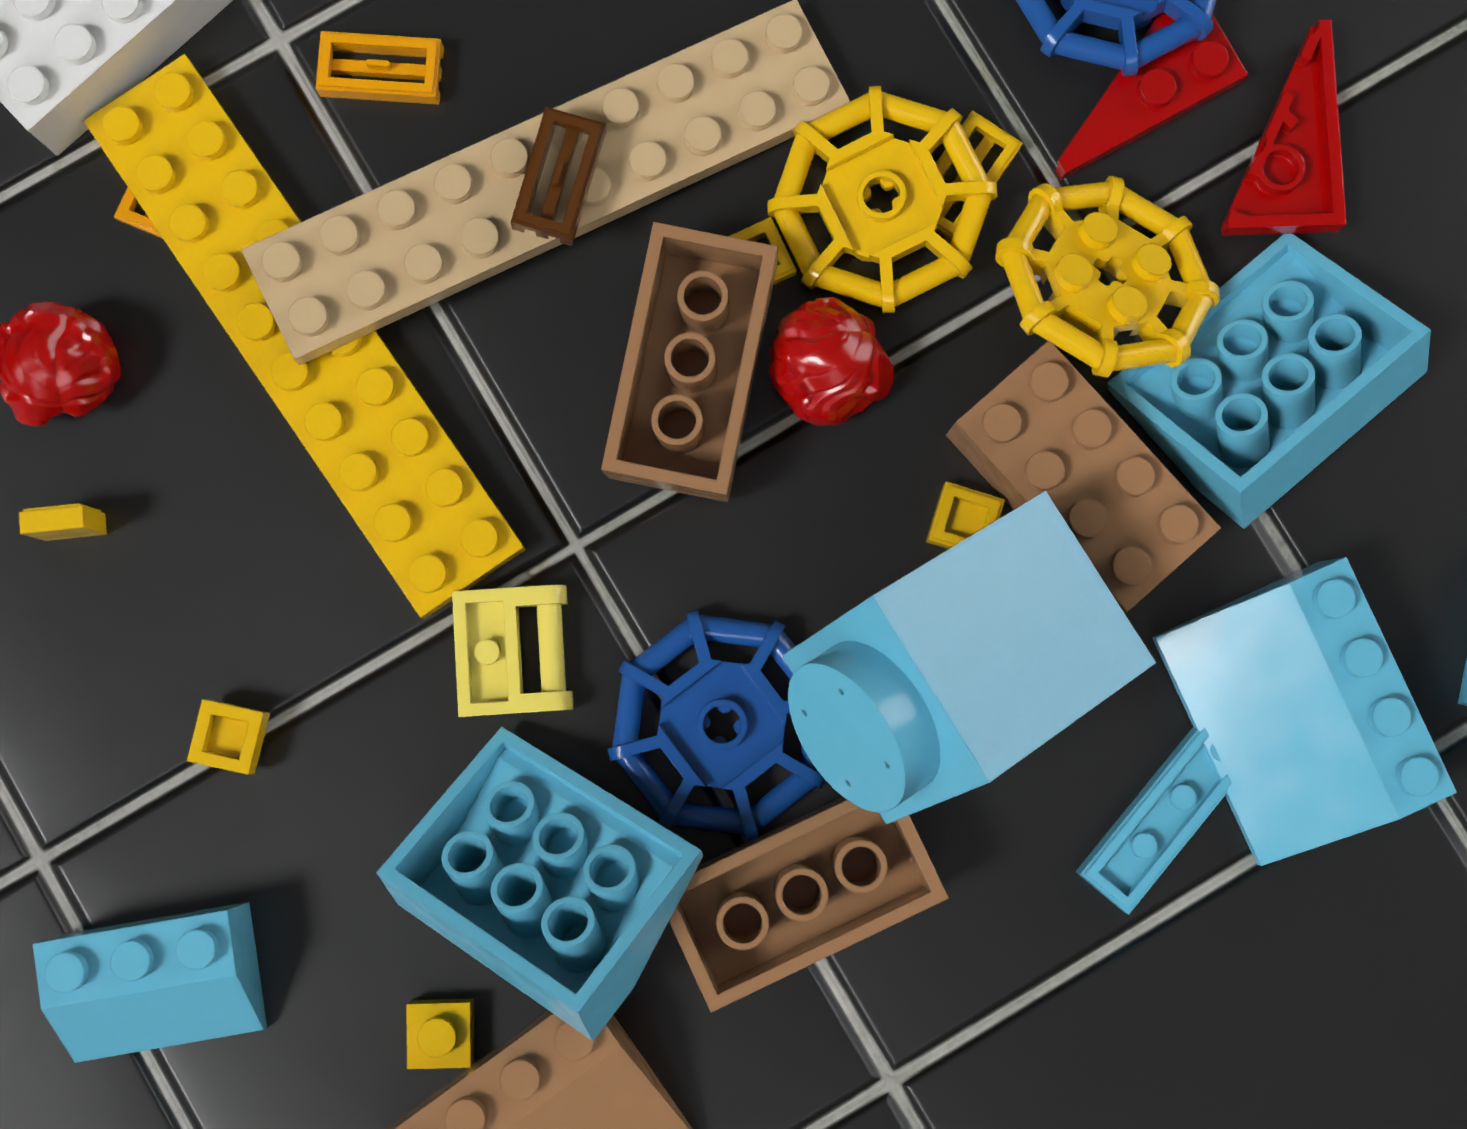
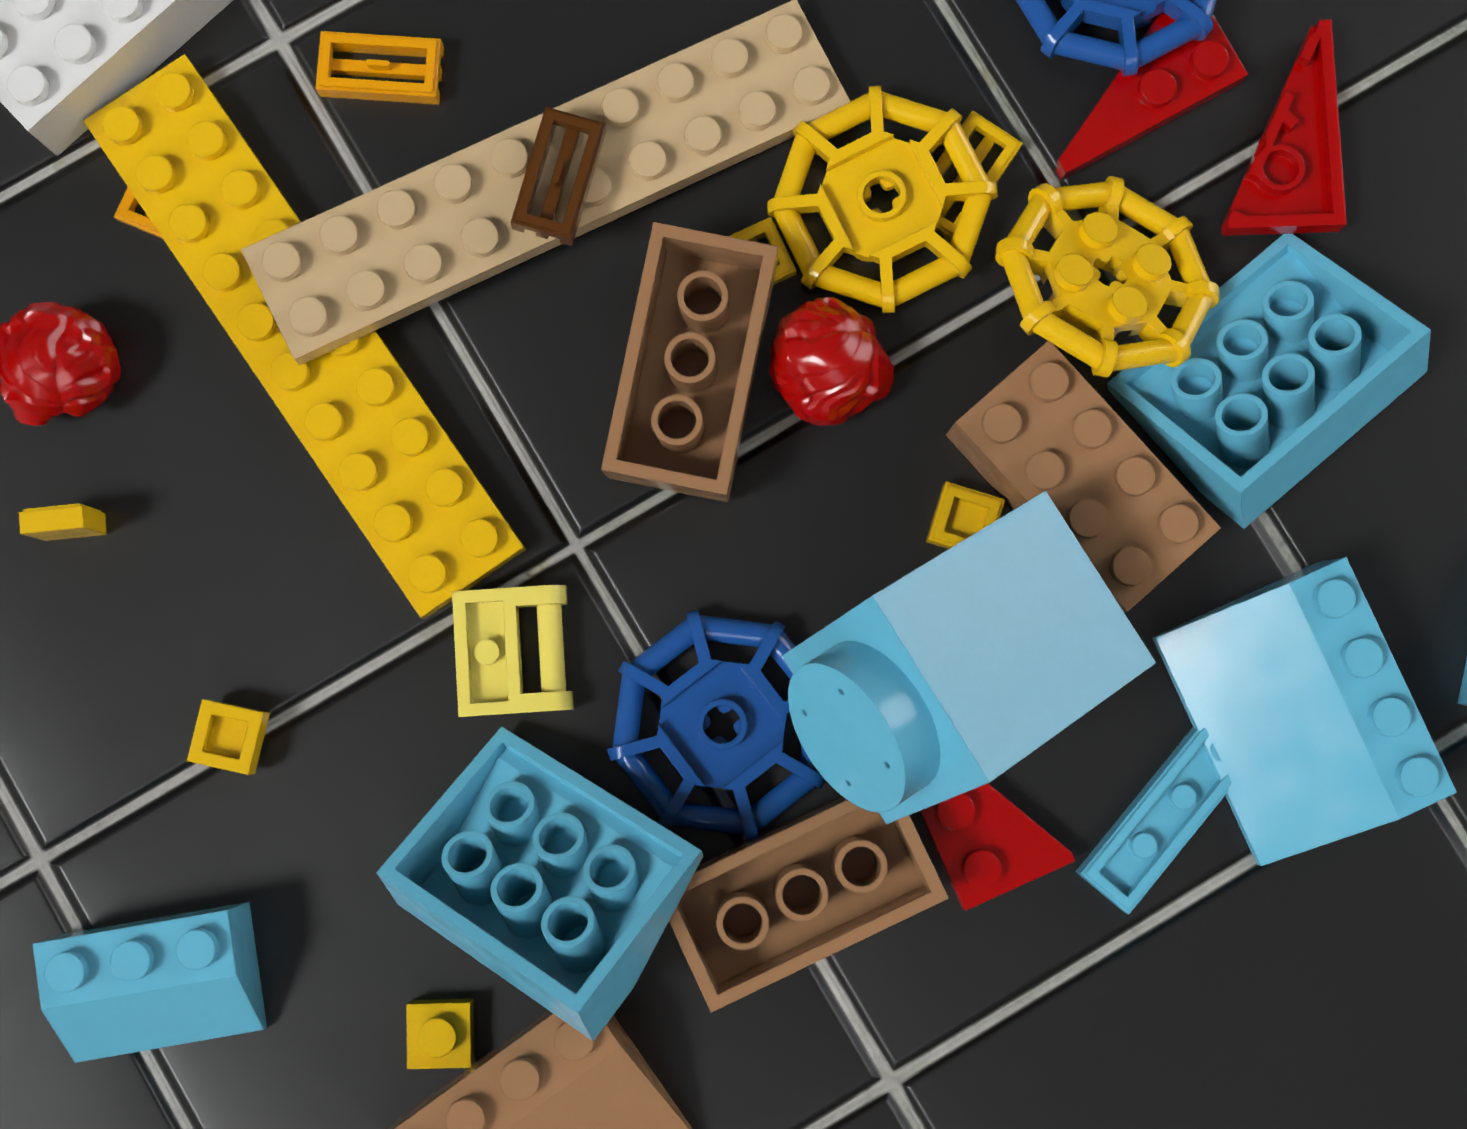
none -> red wing [919,783,1075,911]

